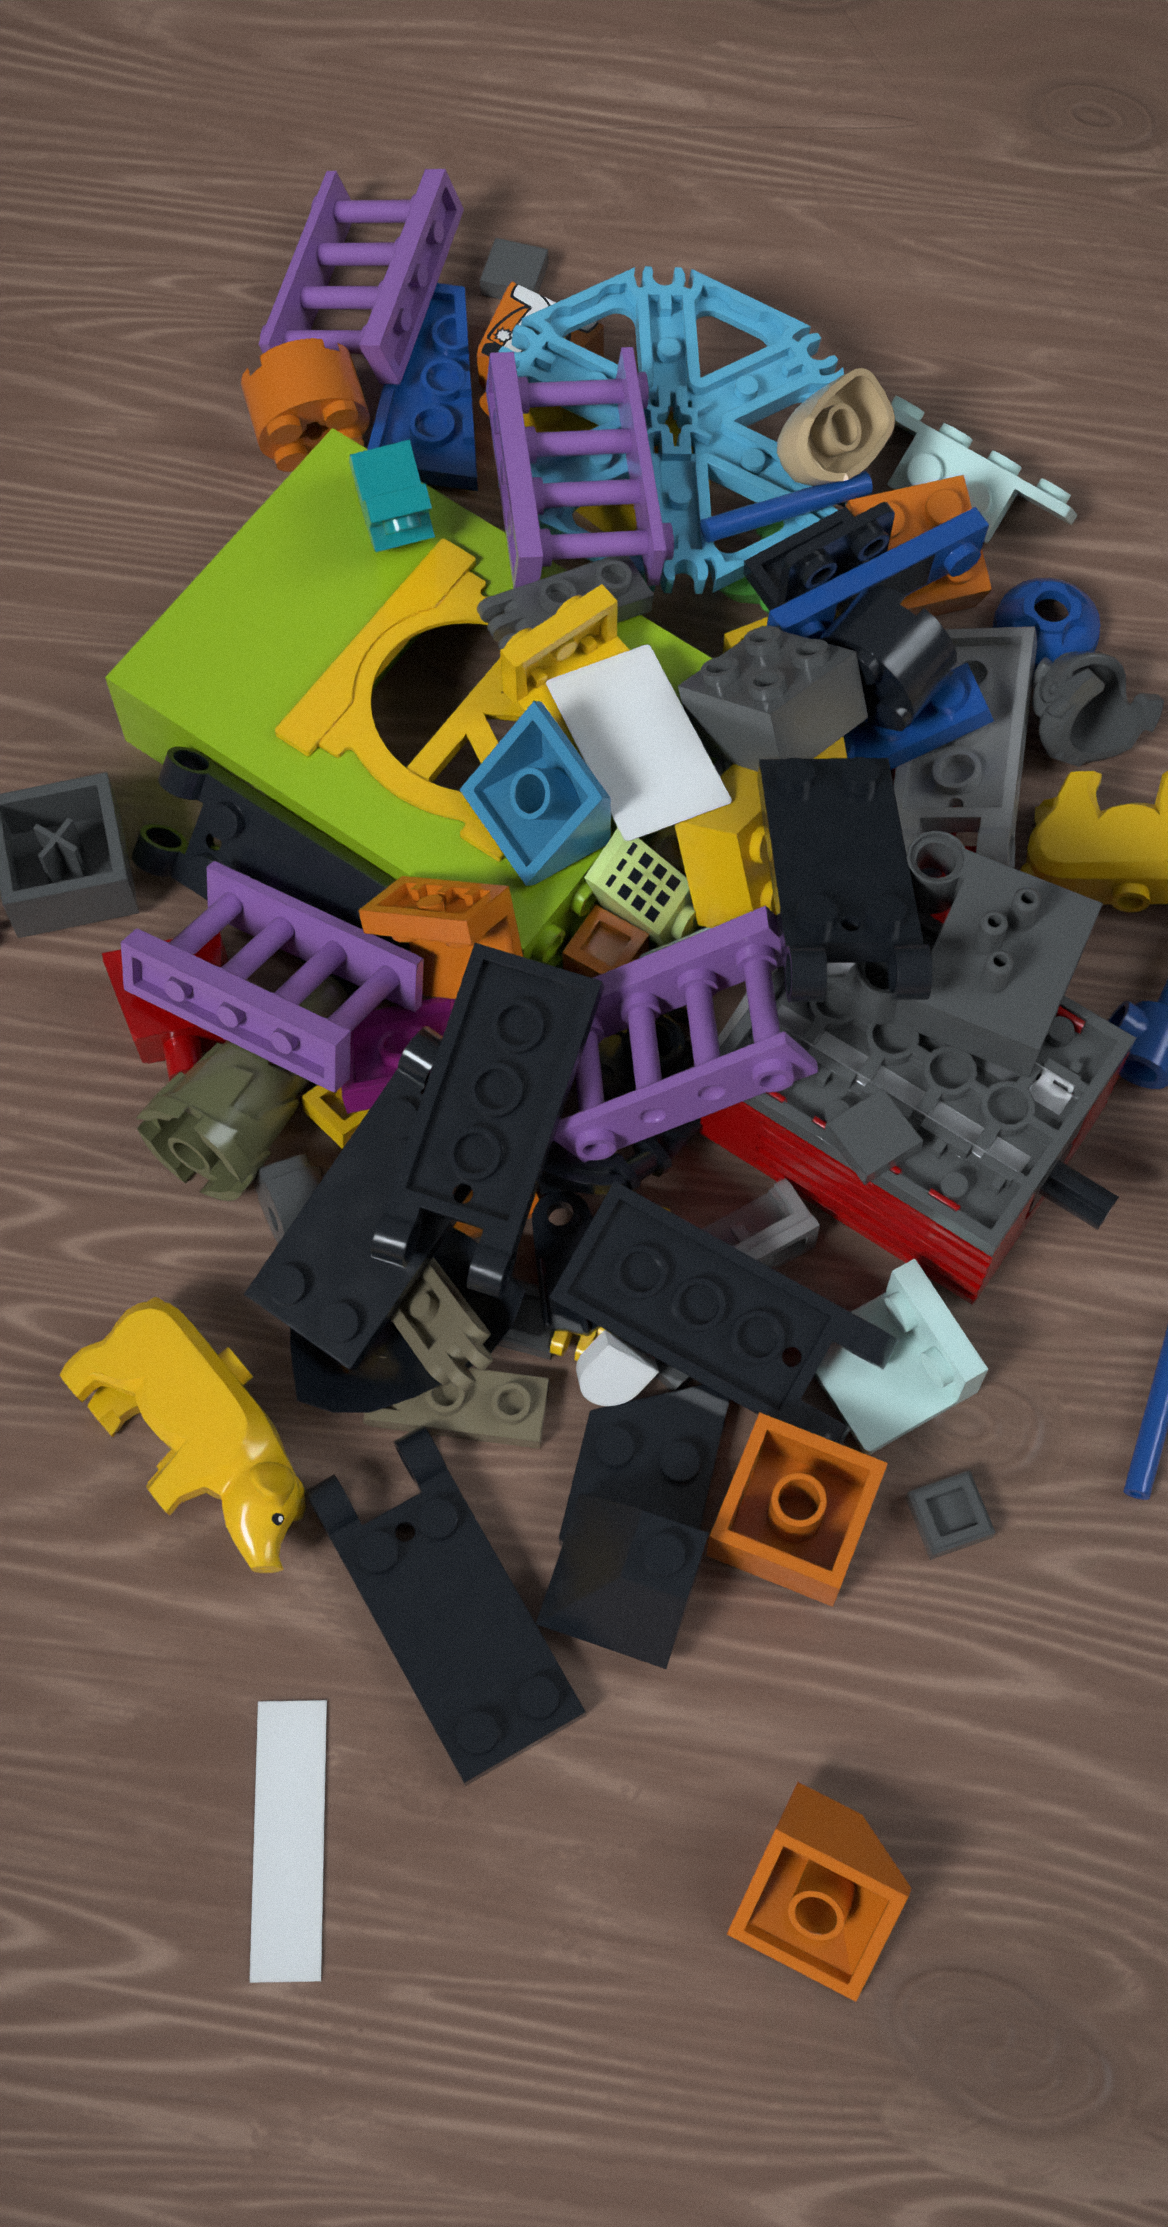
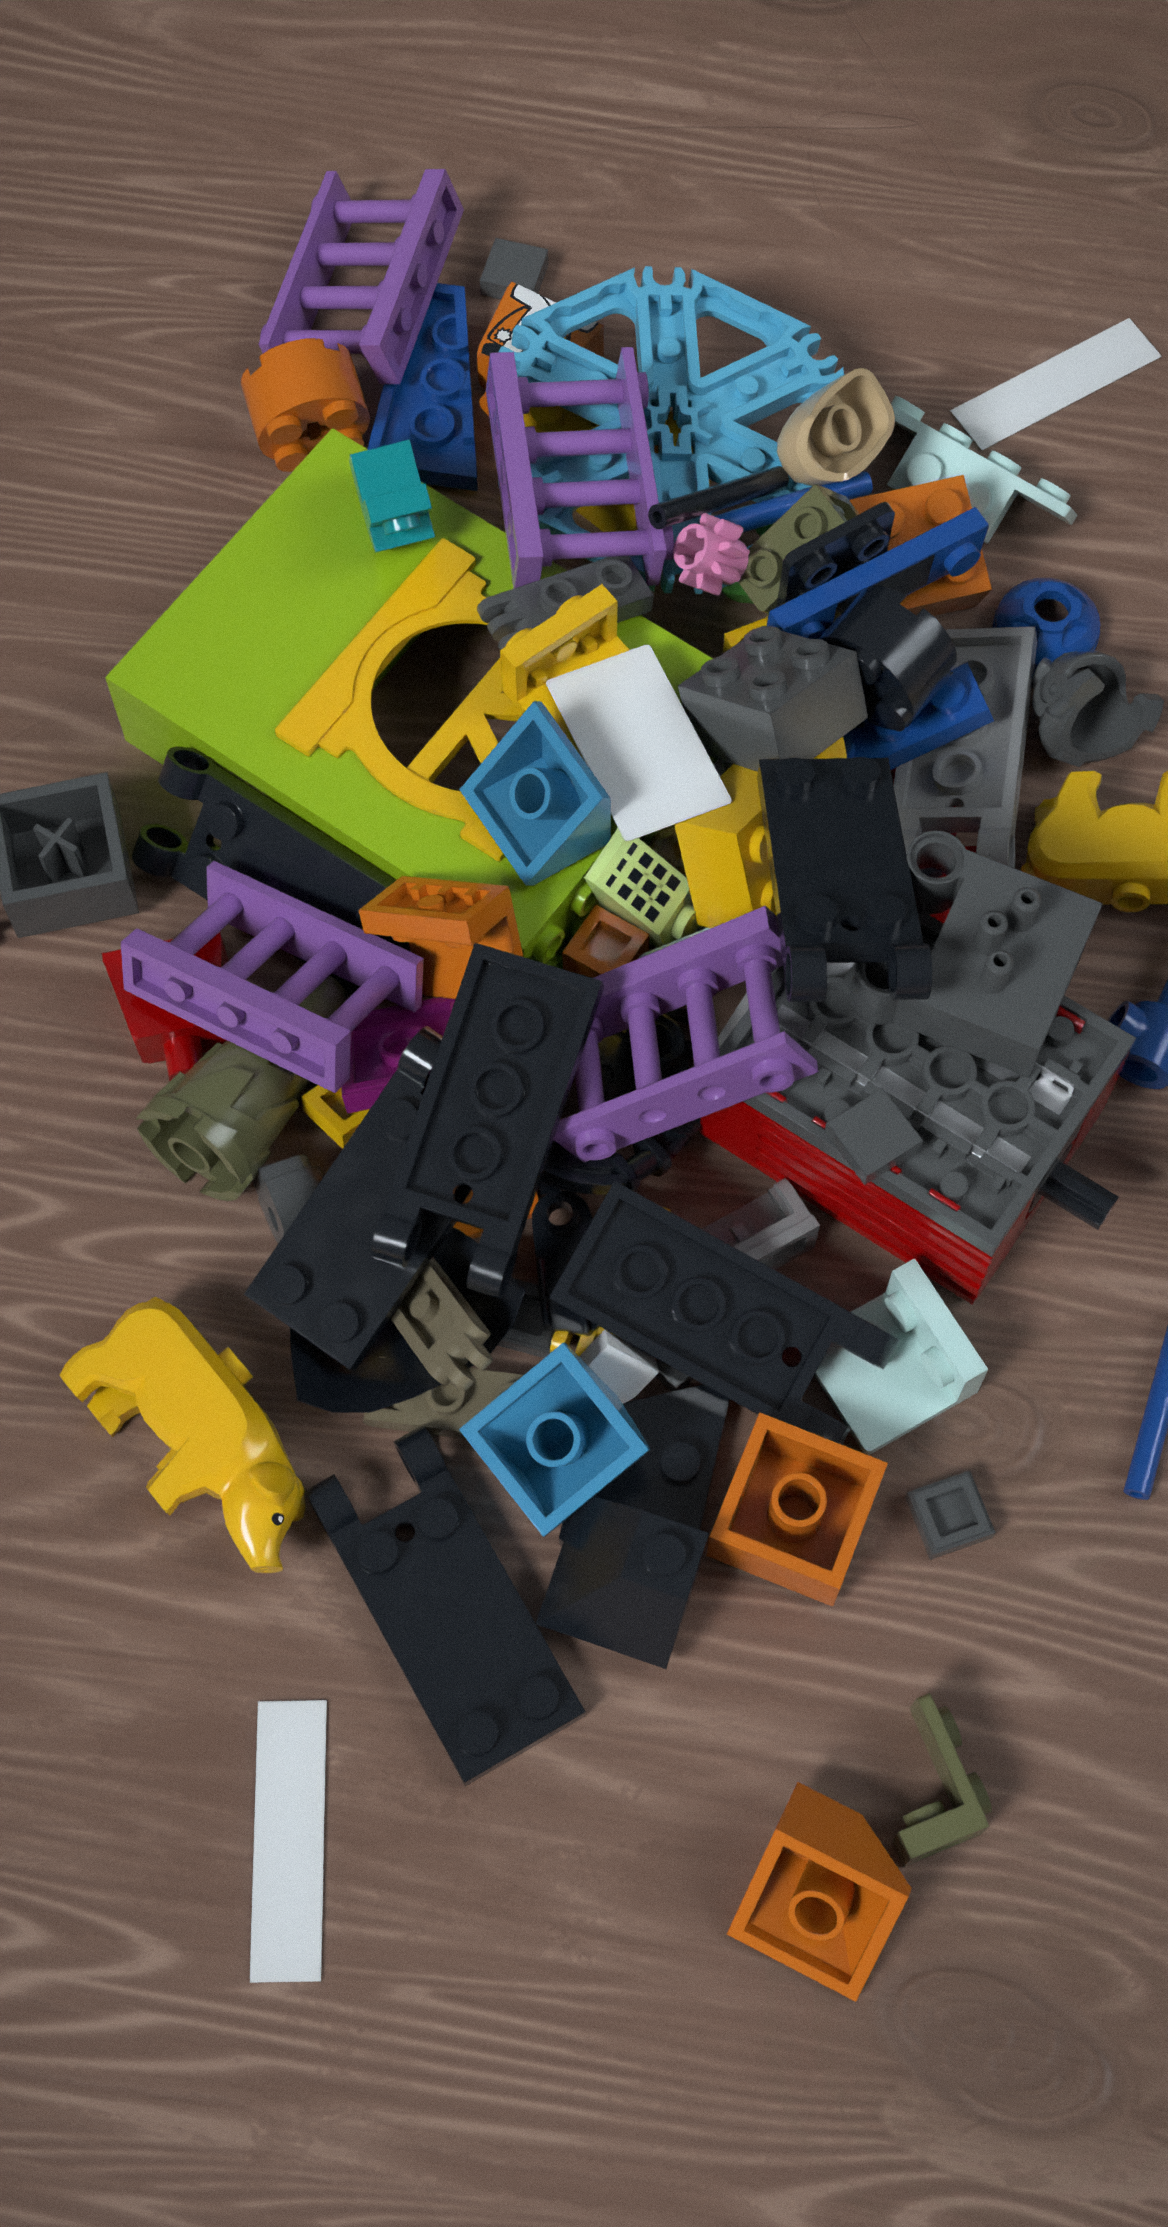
none -> dark azure slope [459,1343,651,1537]
none -> black piece [648,466,789,529]
none -> bright pink gear [673,513,750,596]
none -> olive bracket [738,484,859,613]
none -> olive bracket [892,1693,992,1868]
none -> white sticker [950,318,1162,450]

